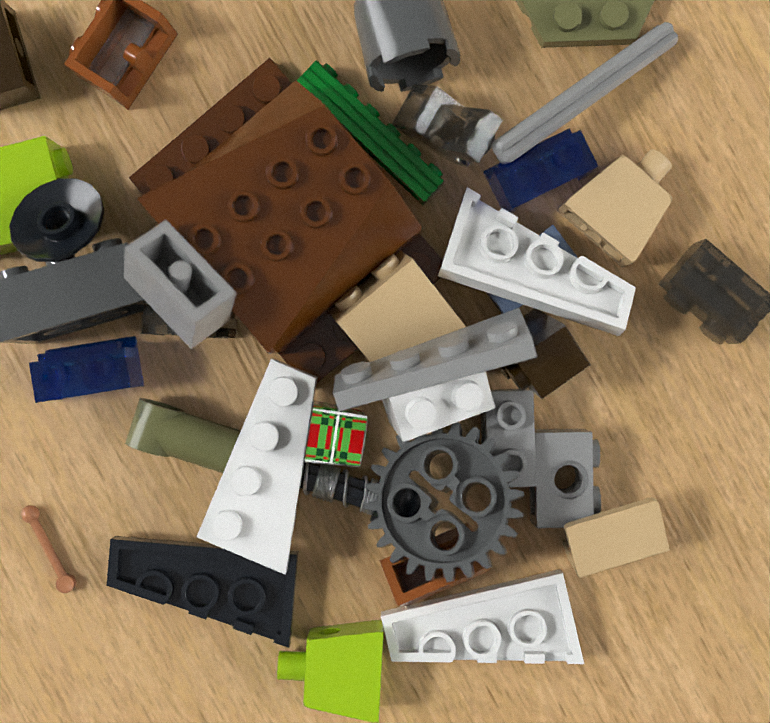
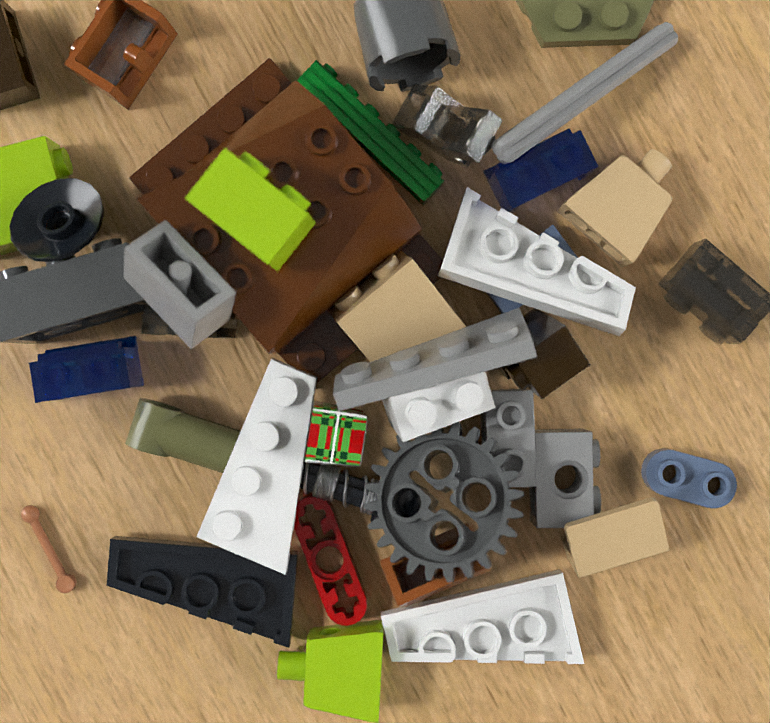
none -> lime brick [185,148,316,272]
none -> red beam [294,494,367,626]
none -> sand blue plate [641,448,737,508]

